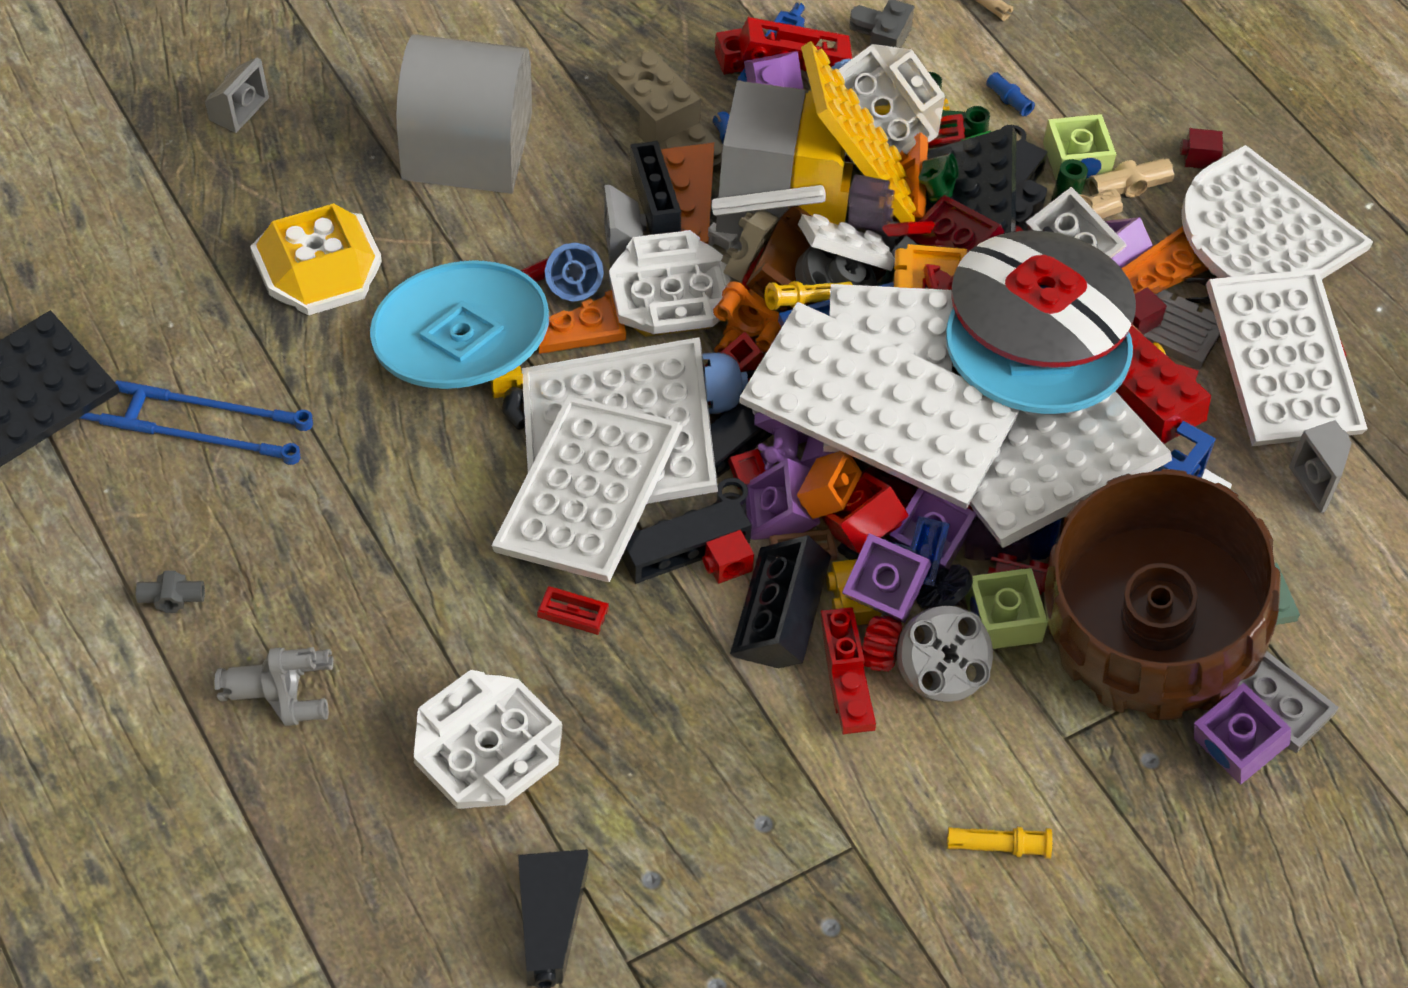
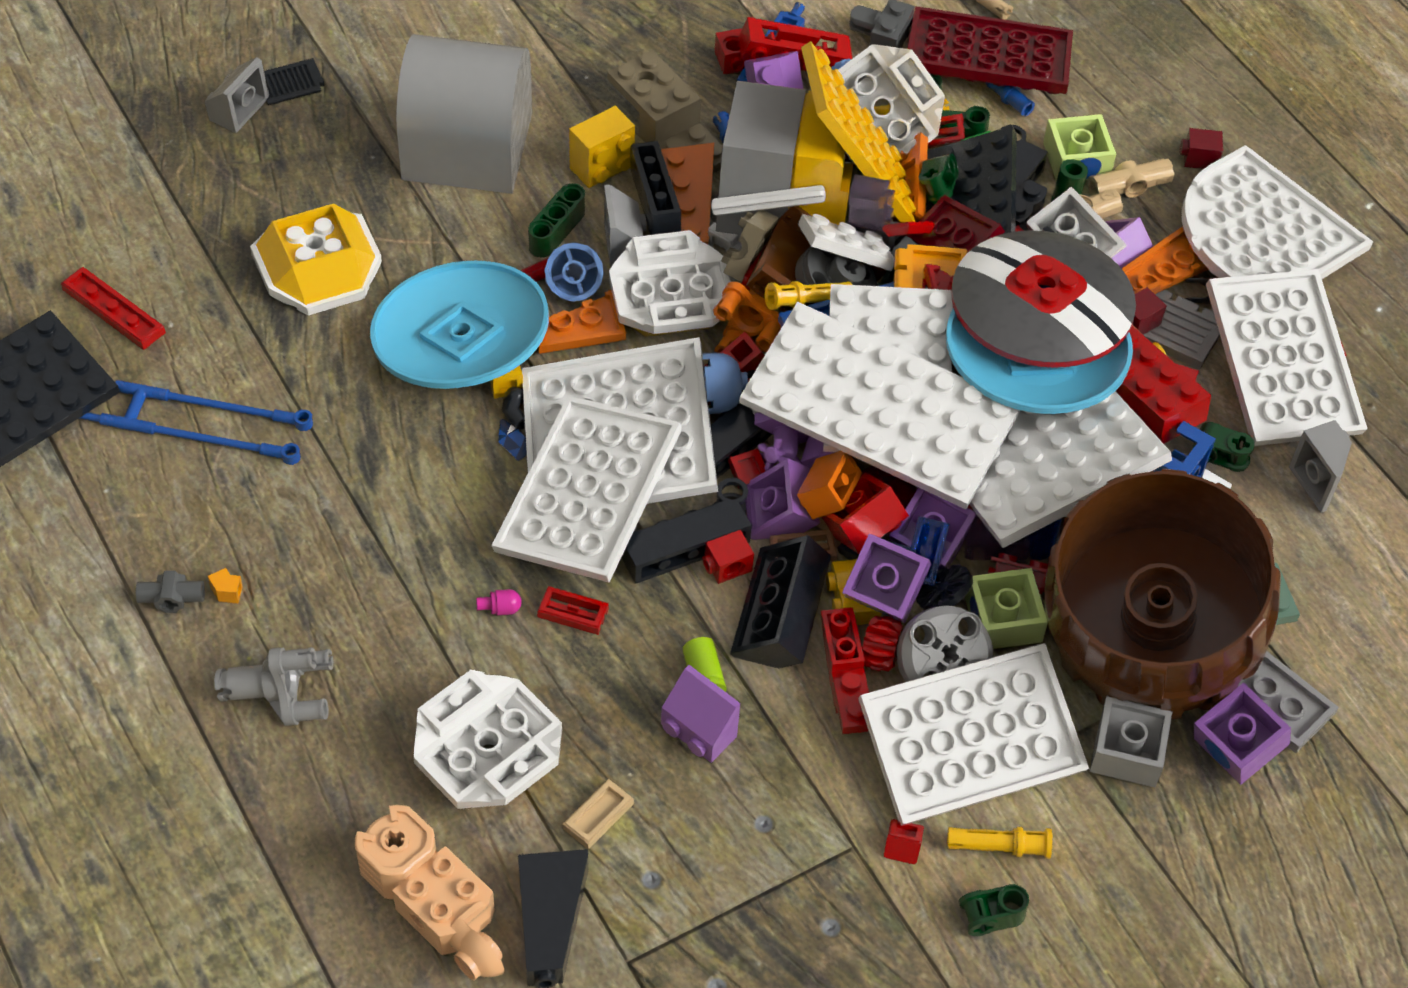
none -> red tile [61,267,166,350]
none -> light orange piece [208,568,243,604]
none -> black window [264,58,325,106]
none -> light nougat brick [355,805,505,981]
none -> dark pink cylinder [476,589,522,616]
none -> sticker [498,419,527,461]
none -> dark green beam [528,183,585,258]
none -> tan tile [563,779,634,849]
none -> yellow brick [569,105,635,188]
none -> medium lavender slope [661,665,740,763]
none -> lime piece [682,637,727,692]
none -> white plate [858,643,1089,826]
none -> red slope [884,819,924,864]
none -> dark red plate [907,6,1073,94]
none -> dark green piece [958,884,1029,936]
none -> light grey slope [1089,696,1172,788]
none -> dark green piece [1191,422,1255,472]

